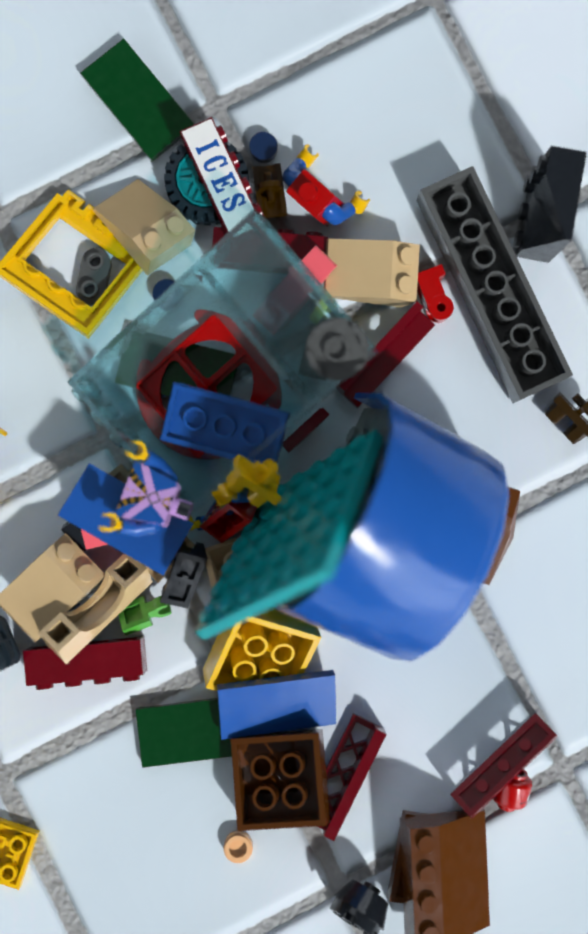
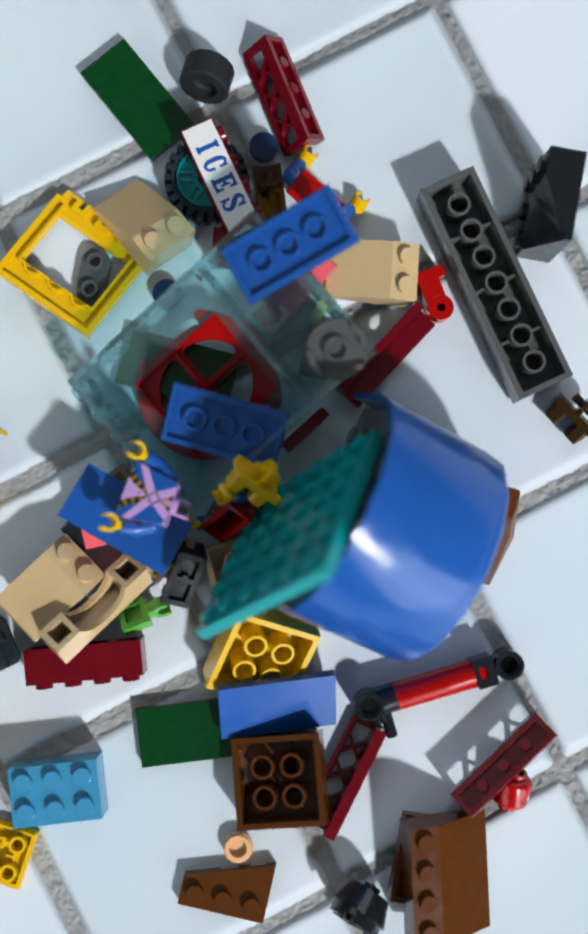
none -> dark azure brick [7,751,108,829]
none -> reddish brown wing [178,862,276,924]
none -> black tyre [179,49,235,105]
none -> blue tile [219,184,361,305]
none -> dark red fence [242,35,325,156]
none -> piece [353,647,524,738]

